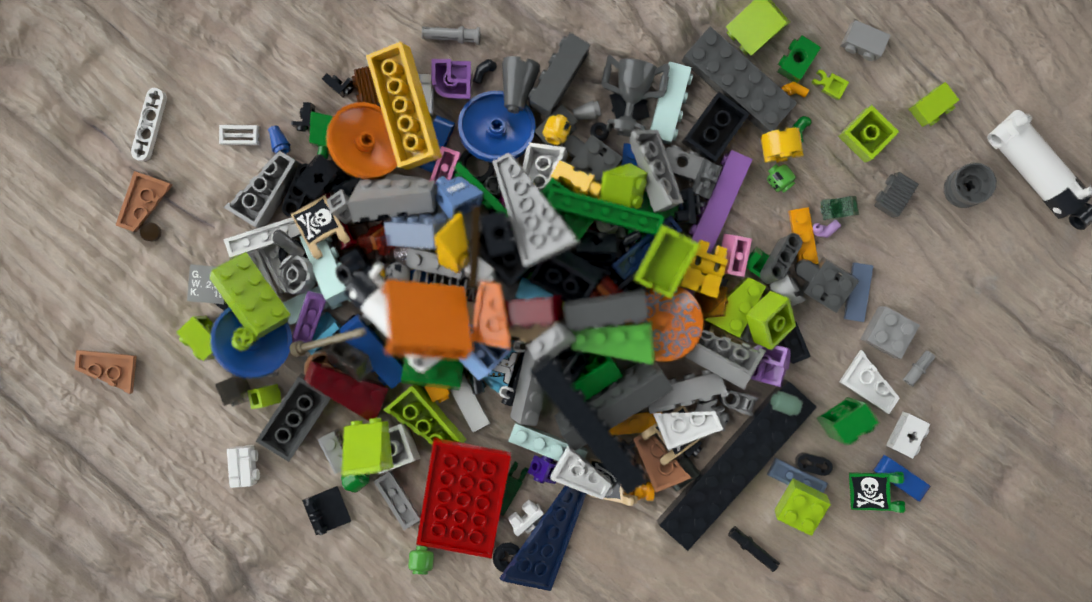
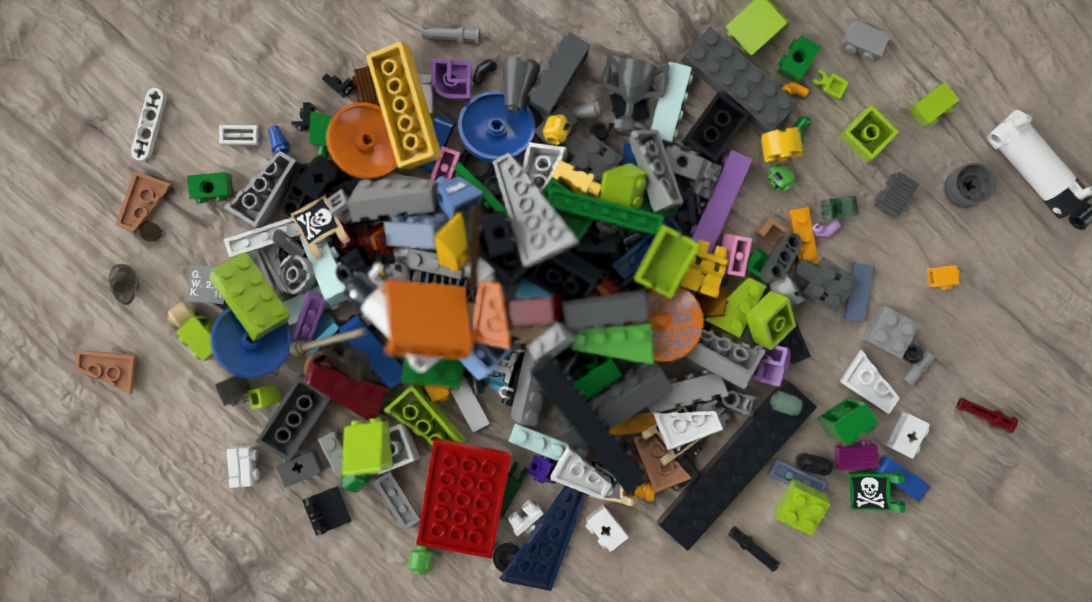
lime wheel [232,327,254,351] -> none
none -> clear smoke head [108,264,140,305]
none -> tan head [167,302,198,330]
none -> green brick [187,172,233,203]
none -> dark grey brick [276,448,325,488]
none -> white brick [585,504,629,552]
none -> medium nougat panel [754,217,788,246]
none -> magenta brick [834,440,879,471]
none -> black plate [903,344,923,364]
none -> light orange brick [927,265,960,290]
none -> dark red pin [956,397,1018,434]

